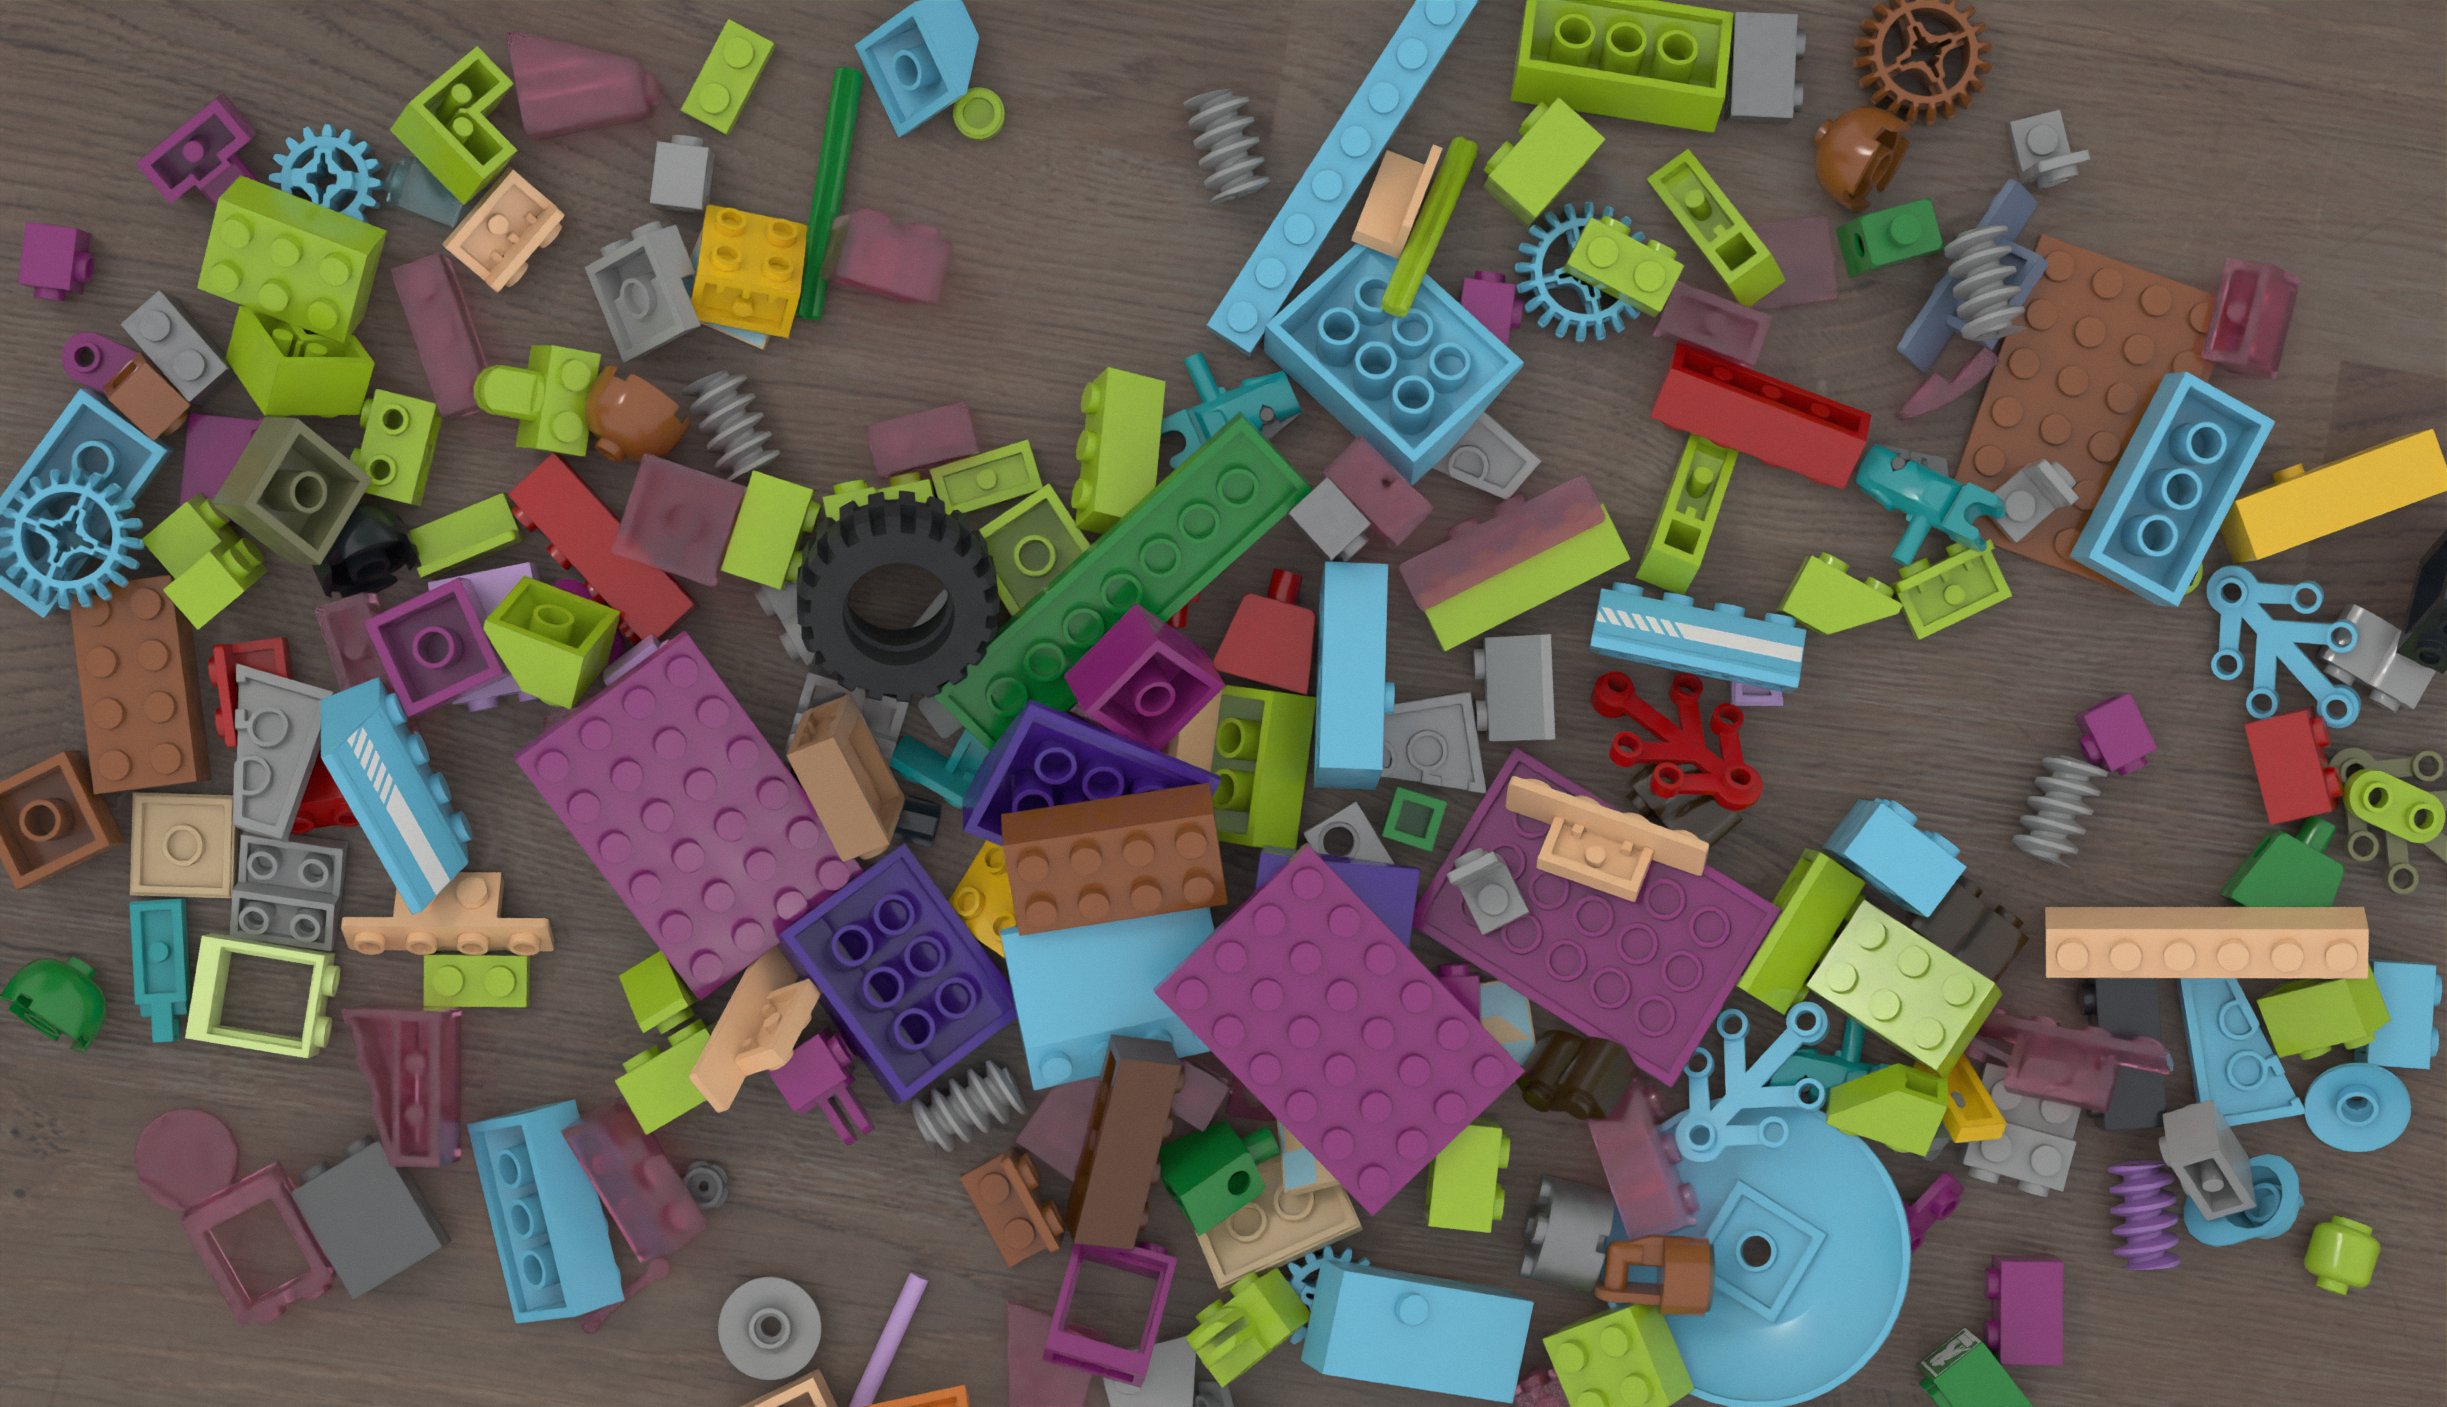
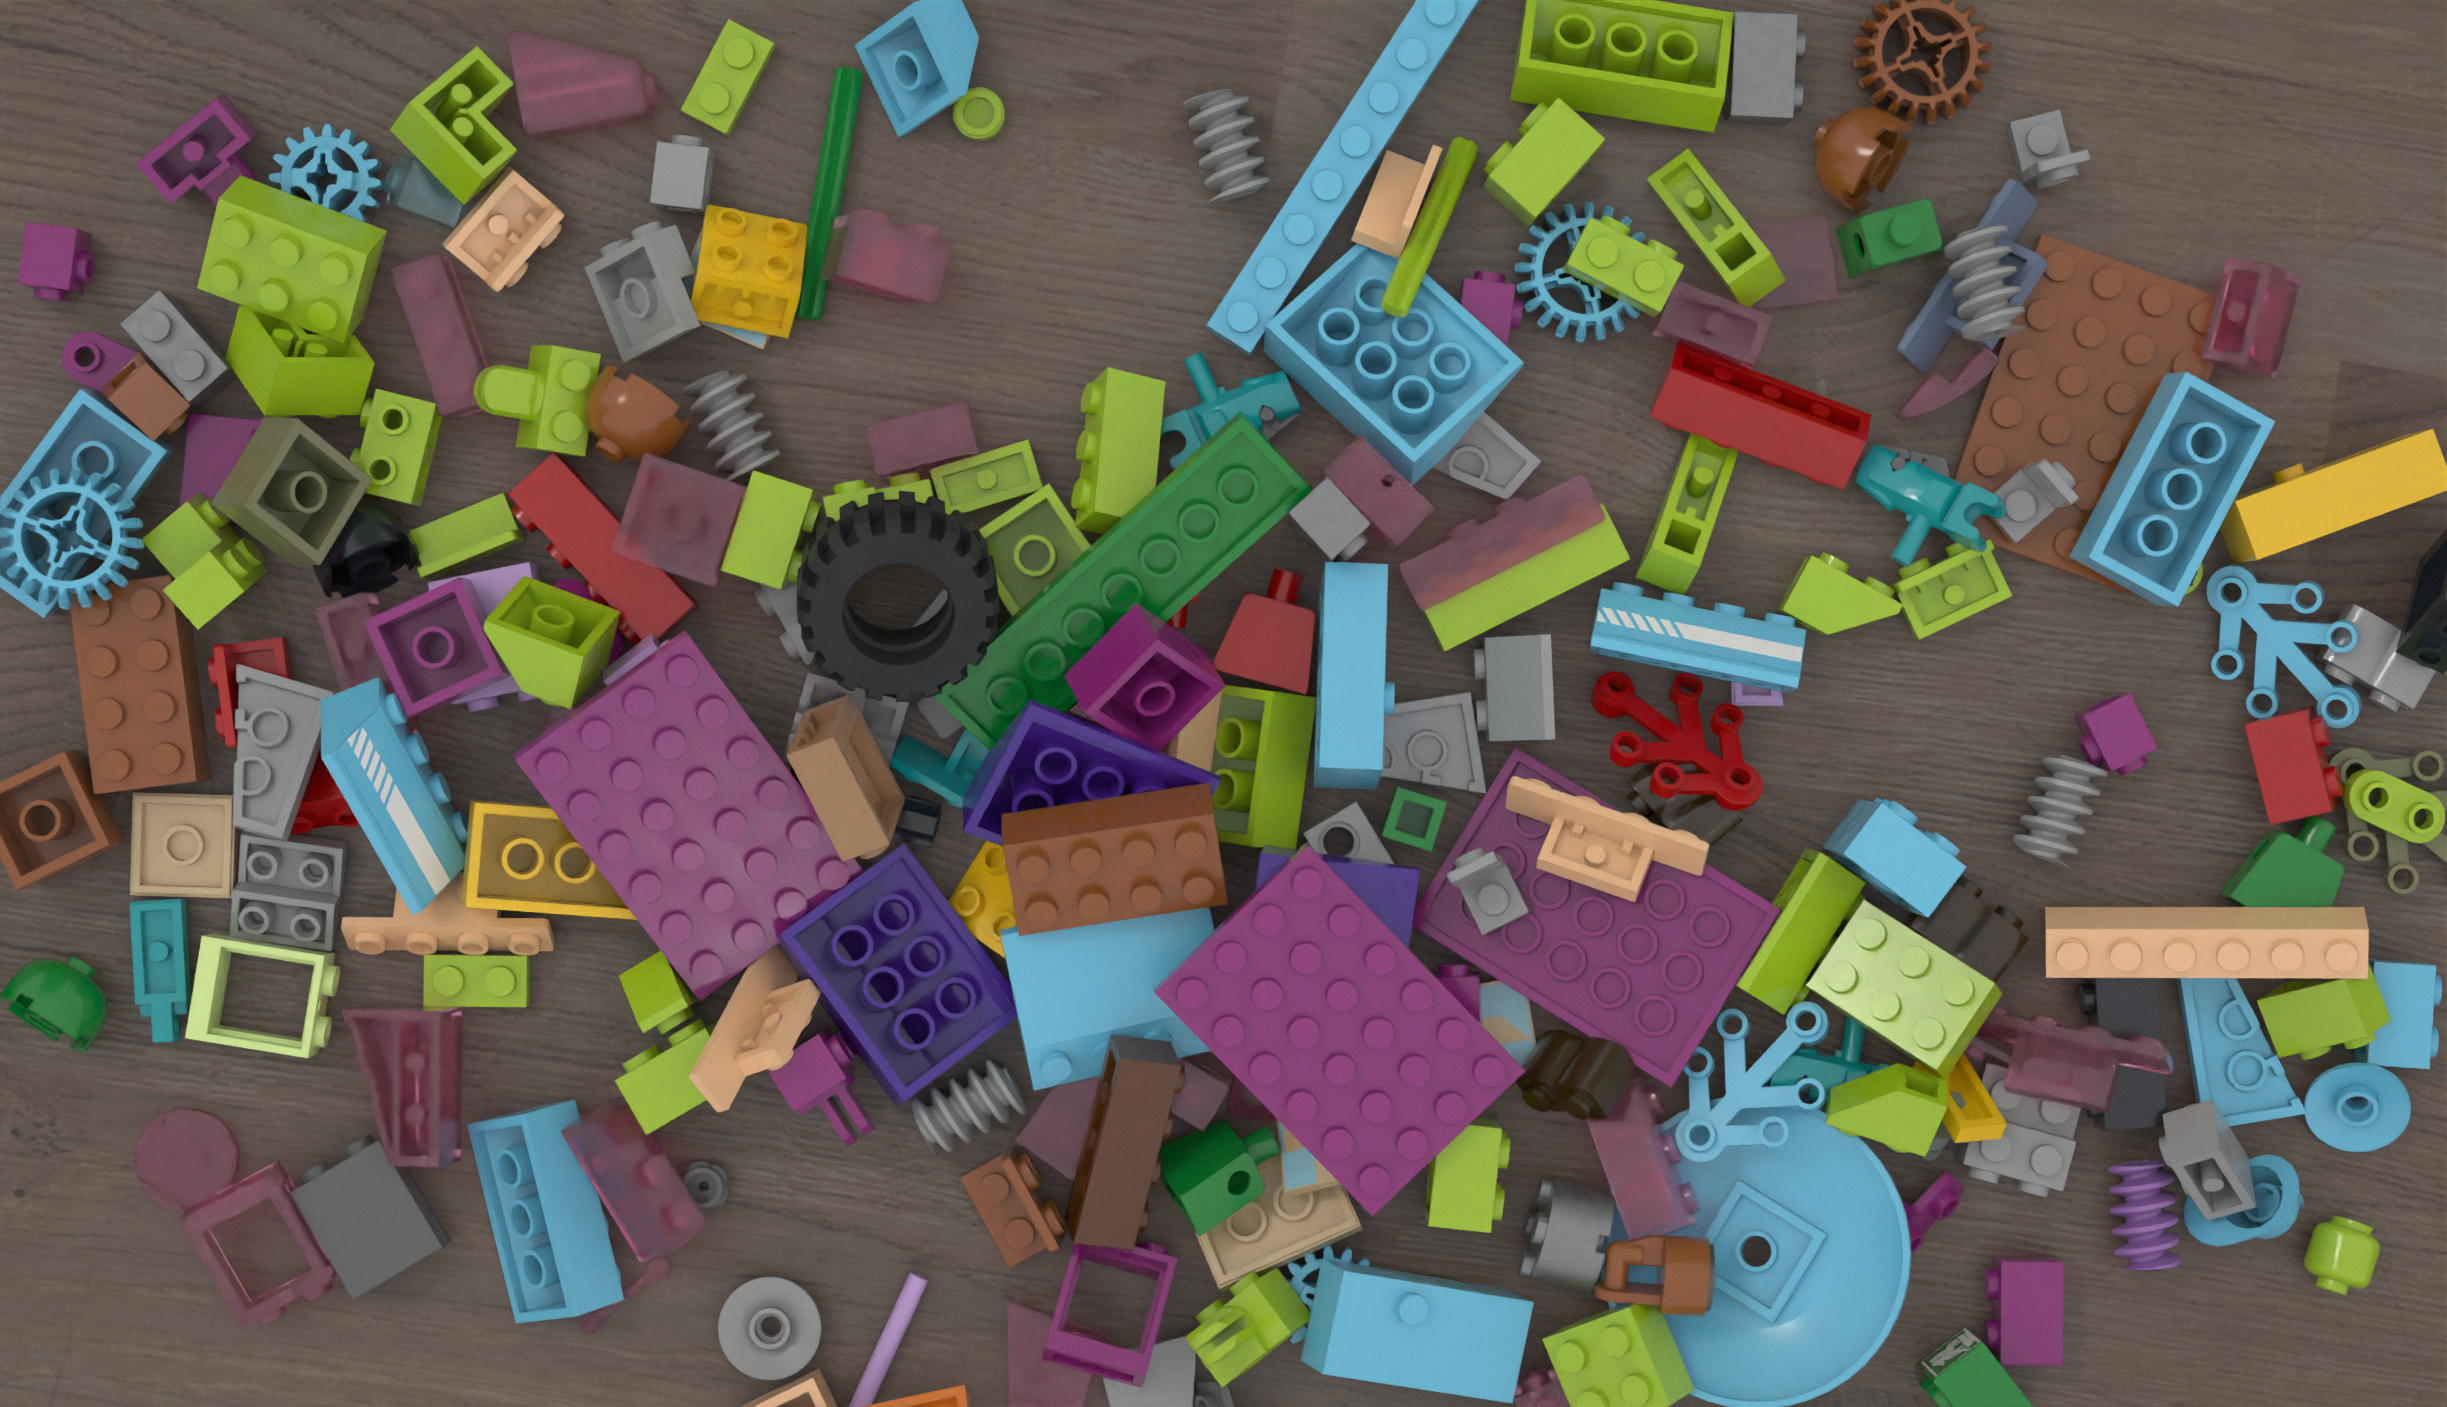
none -> yellow brick [461,800,637,920]

